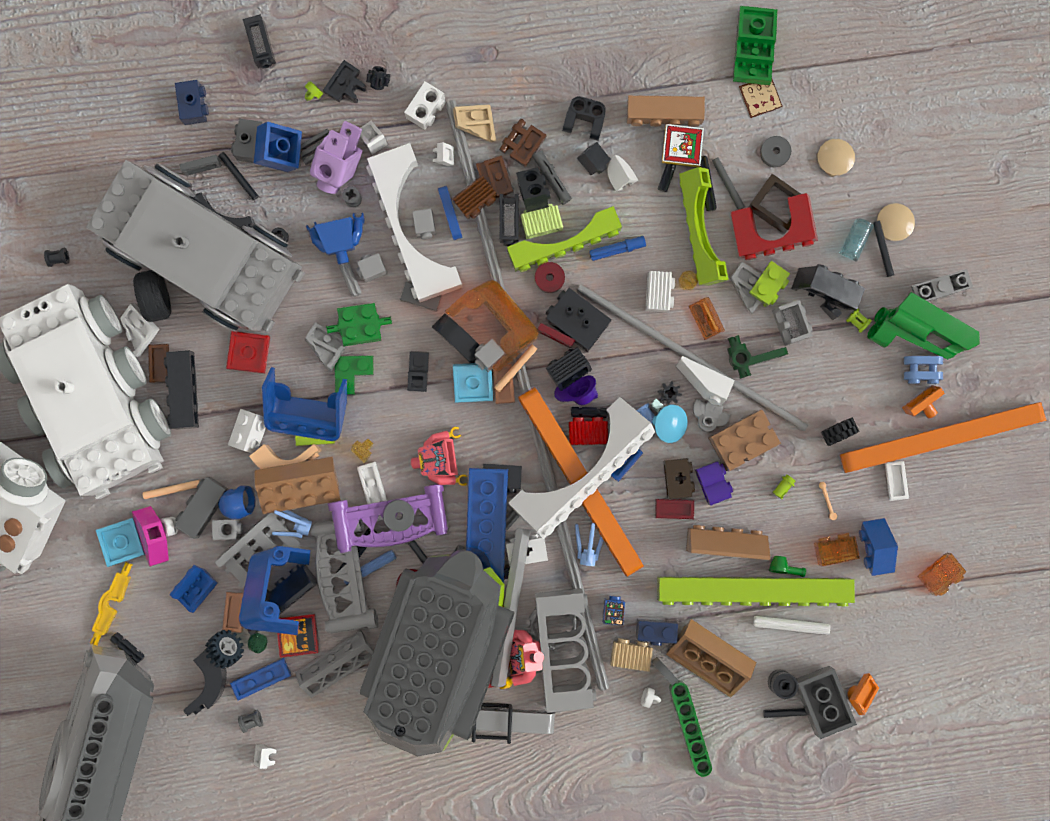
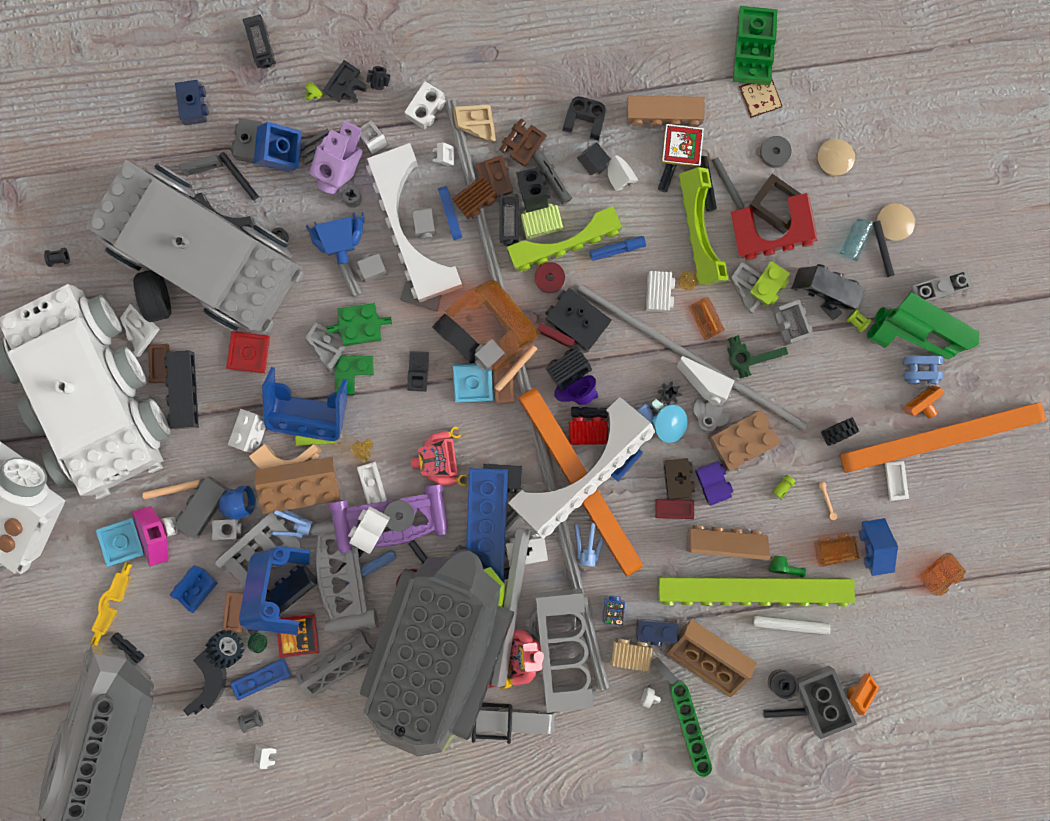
none -> white brick [348,506,390,554]

